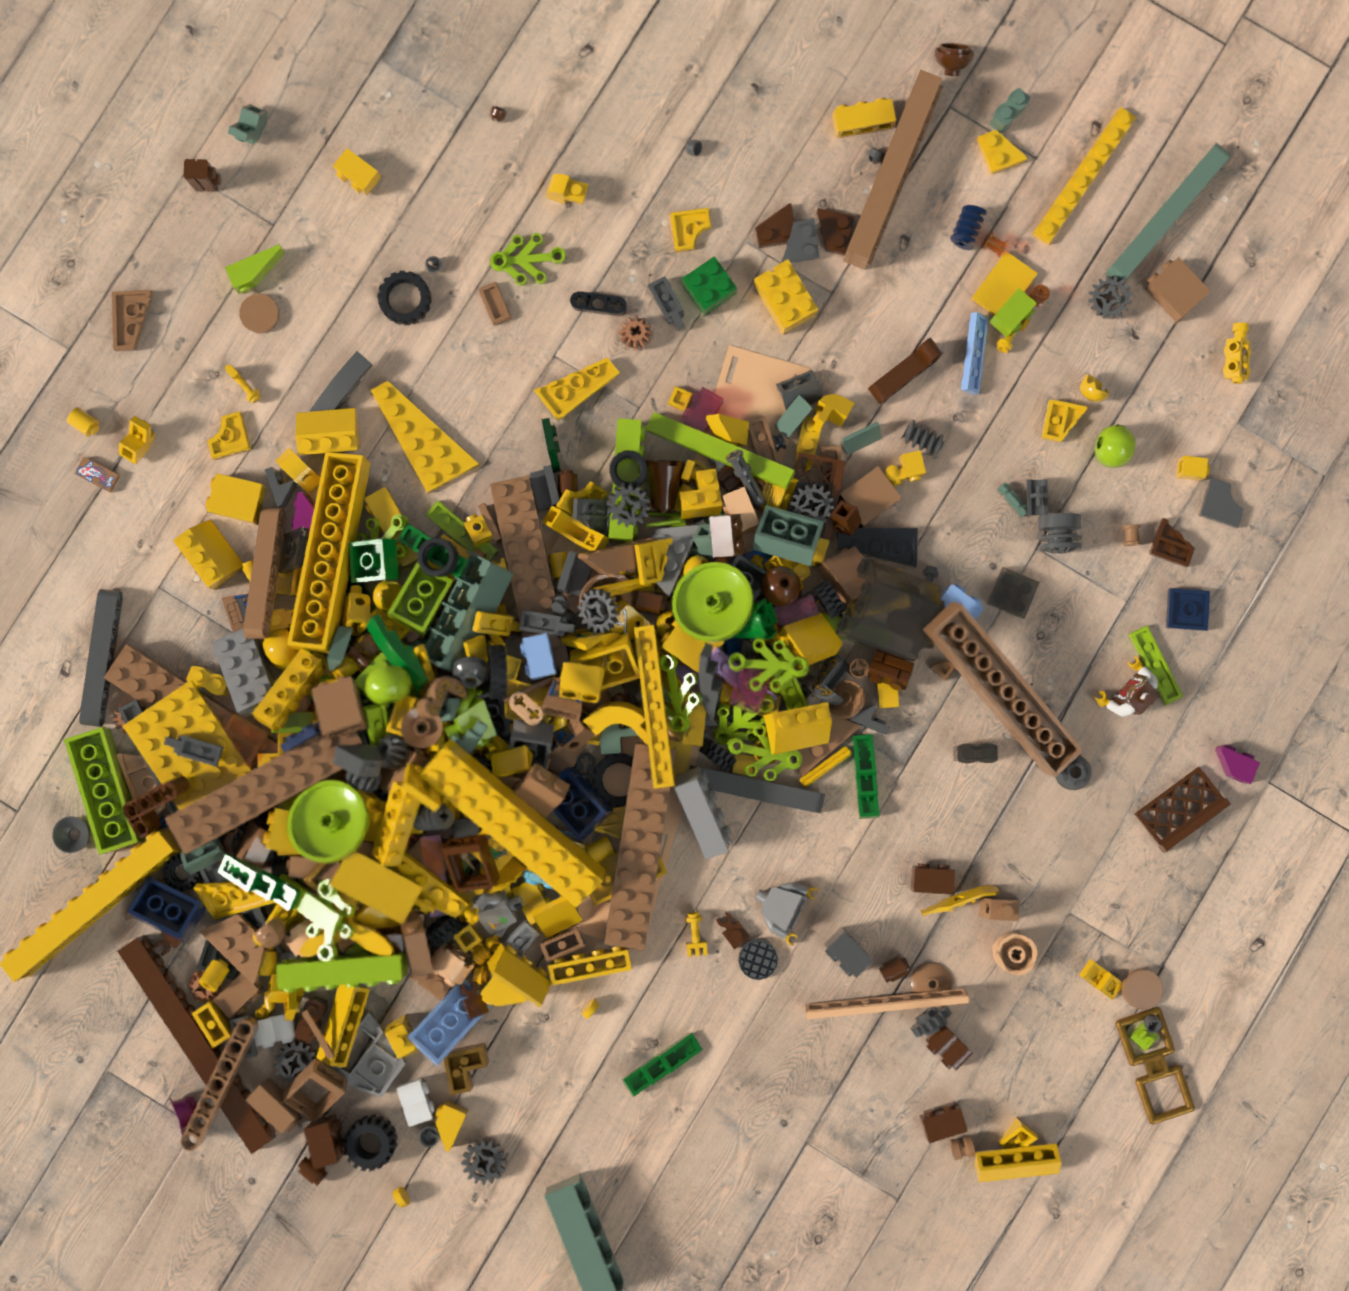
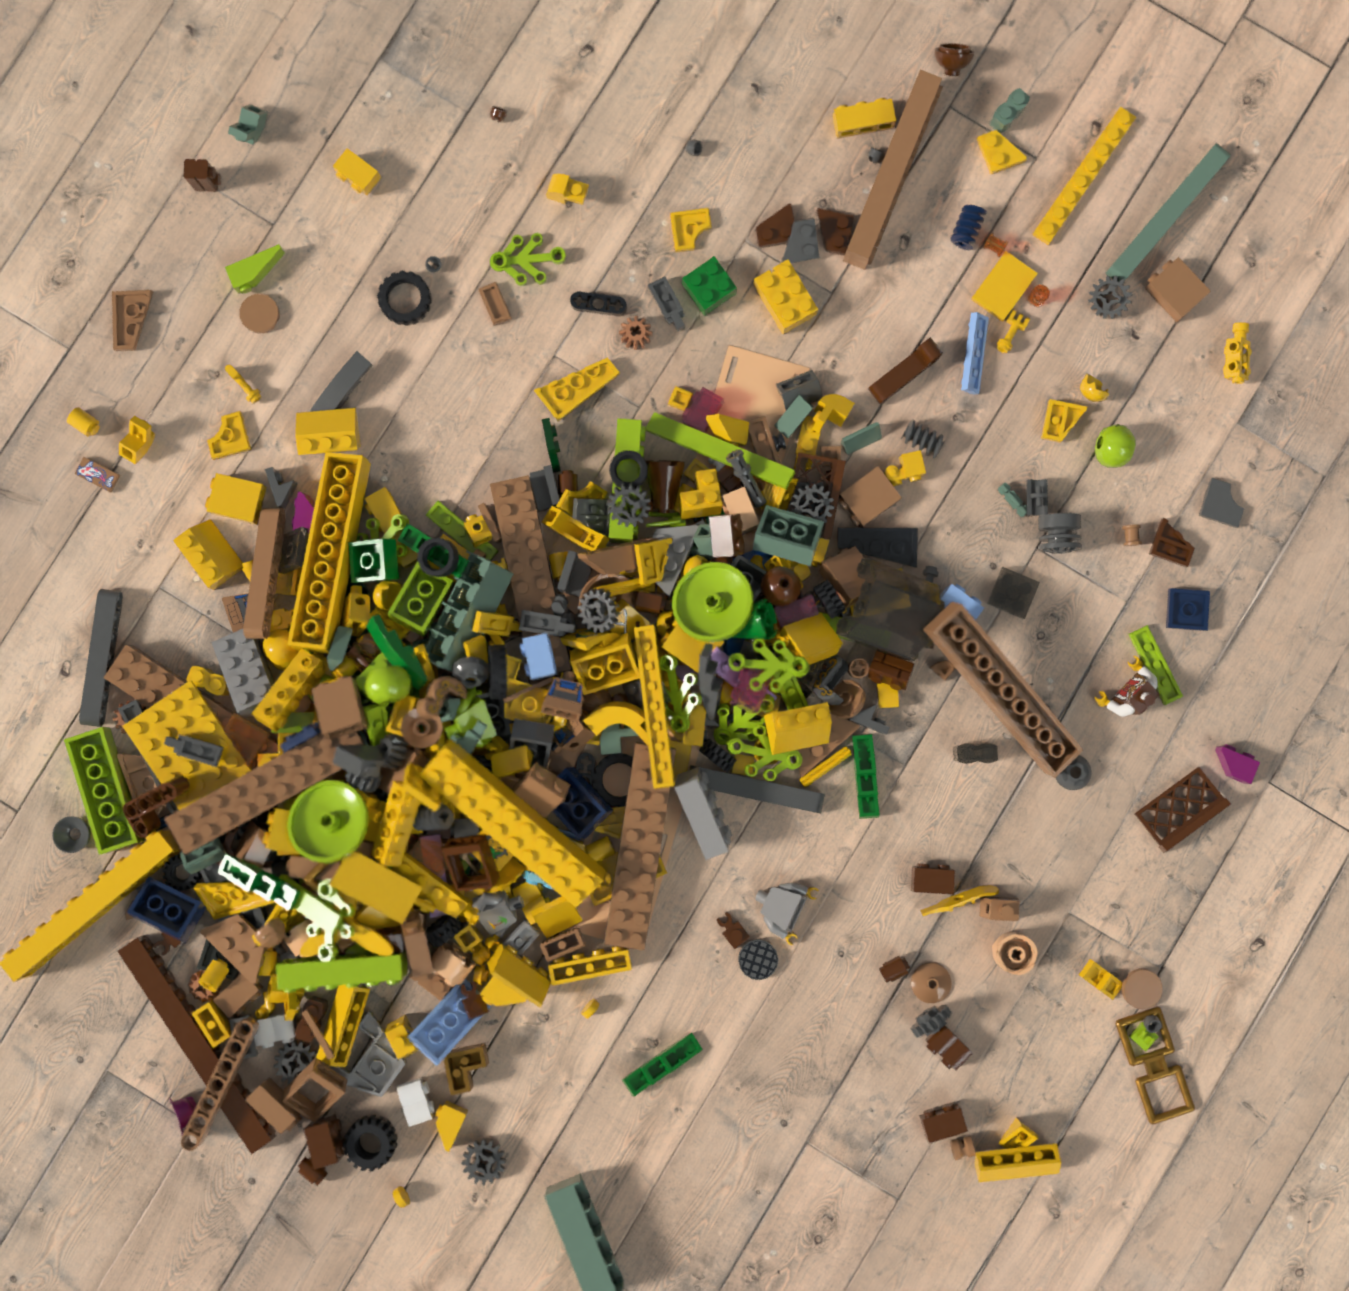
yellow brick [275,447,320,493] -> none
yellow wing [371,381,479,493] -> none
dark grey wheel [419,1122,441,1147] -> none
light nougat beam [509,692,543,726] -> none
yellow piece [559,662,604,703] -> none
yellow plate [681,460,697,483] -> none
yellow hinge [686,912,708,957] -> none
light nougat tile [805,988,969,1019] -> none
dark grey brick [824,928,873,978] -> none
reddish brown brick [830,501,862,536] -> none
lime brick [989,288,1037,337] -> none
yellow brick [1177,455,1210,481] -> none

